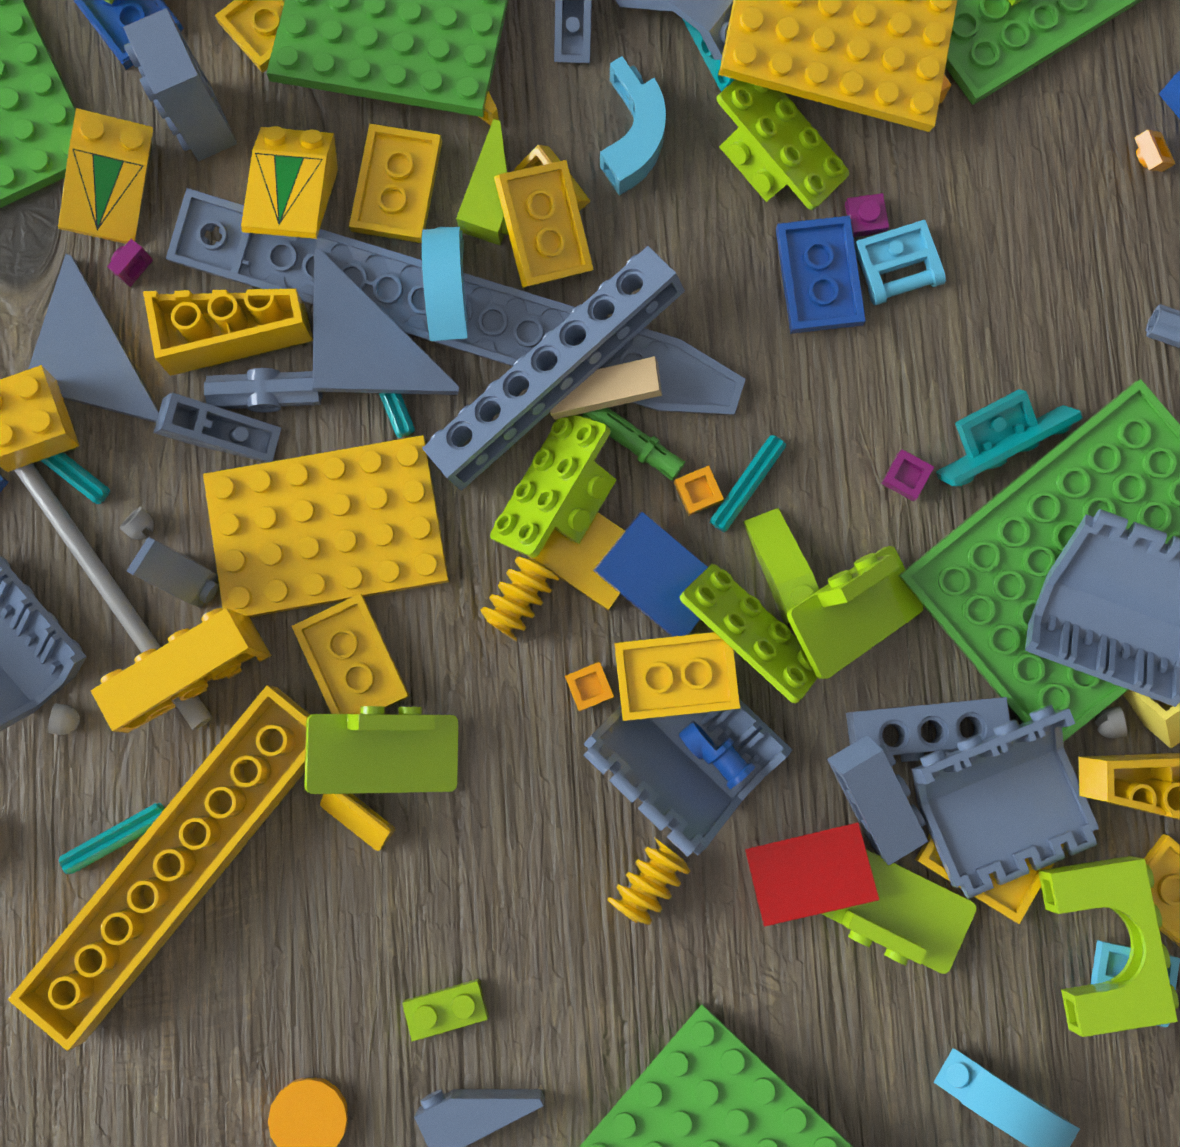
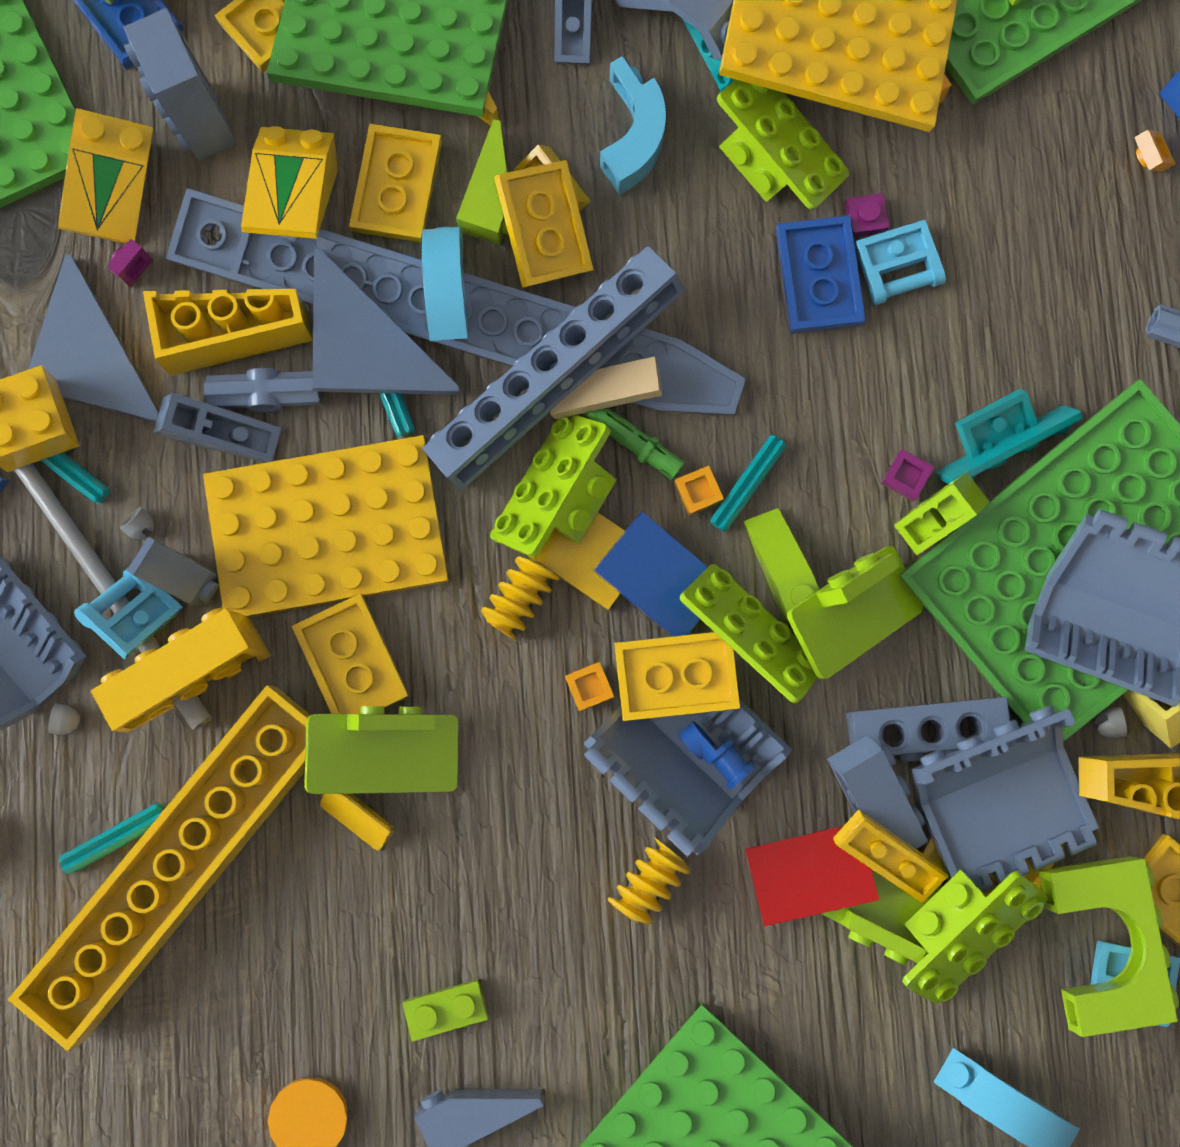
none -> medium azure plate [74,568,183,660]
none -> yellow tile [833,809,949,904]
none -> lime brick [894,472,990,555]
none -> lime bracket [902,869,1048,1004]

